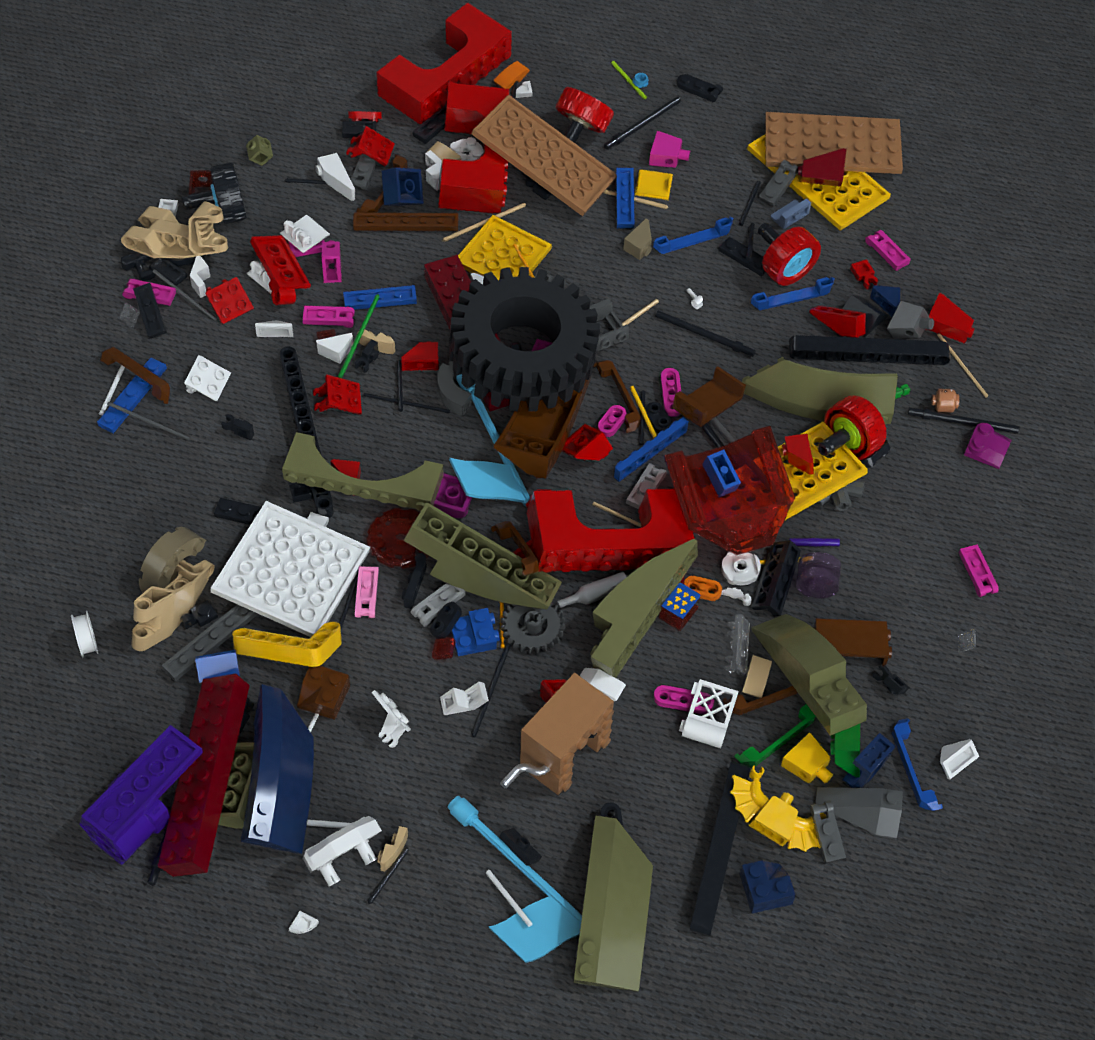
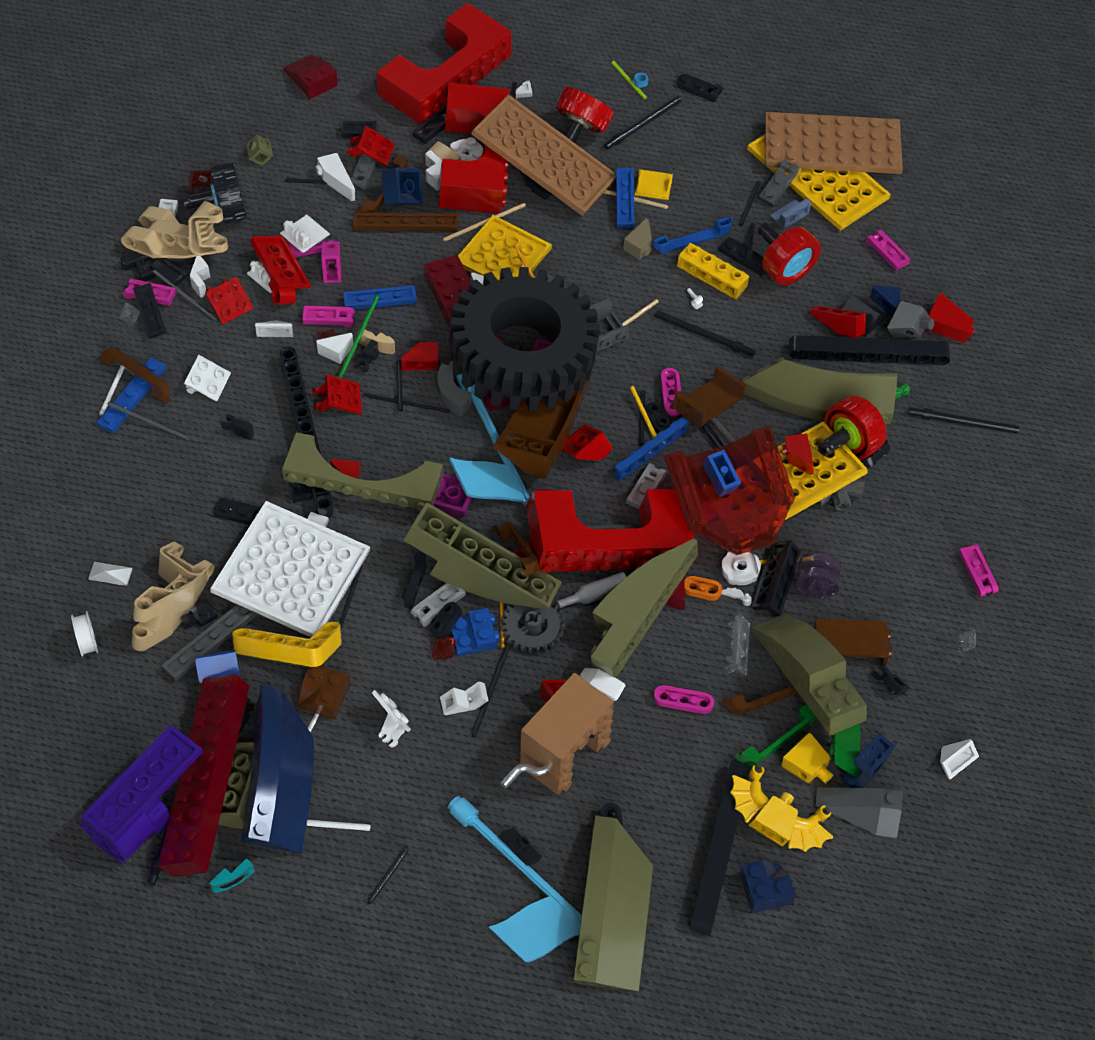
dark tan brick [139,527,207,593] -> none
white tile [289,911,319,934] -> none
white brick [303,816,382,887] -> none
red plate [348,111,382,122] -> none
bright pink plate [355,566,379,618] -> none
clear red plate [366,508,429,569] -> none
tan slope [377,826,408,872] -> none
white axle [486,870,533,927] -> none
orange slope [493,61,530,89] -> none
reddish brown piece [593,360,641,433] -> none
tan piece [593,502,641,527] -> none
dark pink plate [598,405,626,437] -> none
dark pink torso [649,131,691,168] -> none
piece [659,583,701,631] -> none
white piece [679,679,739,749] -> none
tan slope [742,655,772,698] -> none
blue piece [751,277,835,310] -> none
dark purple piece [789,538,840,546] -> none
dark red slope [798,148,847,187] -> none
dark grey plate [810,800,846,863] -> none
red plate [850,259,878,289] -> none
blue piece [892,718,943,811] -> none
nougat head [931,389,959,413] -> none
tan piece [937,333,988,398] -> none
magenta slope [964,423,1012,469] -> none
none -> white slope [89,562,132,586]
none -> teal slope [210,858,254,893]
none -> dark red slope [283,54,338,99]
none -> yellow brick [677,243,749,299]

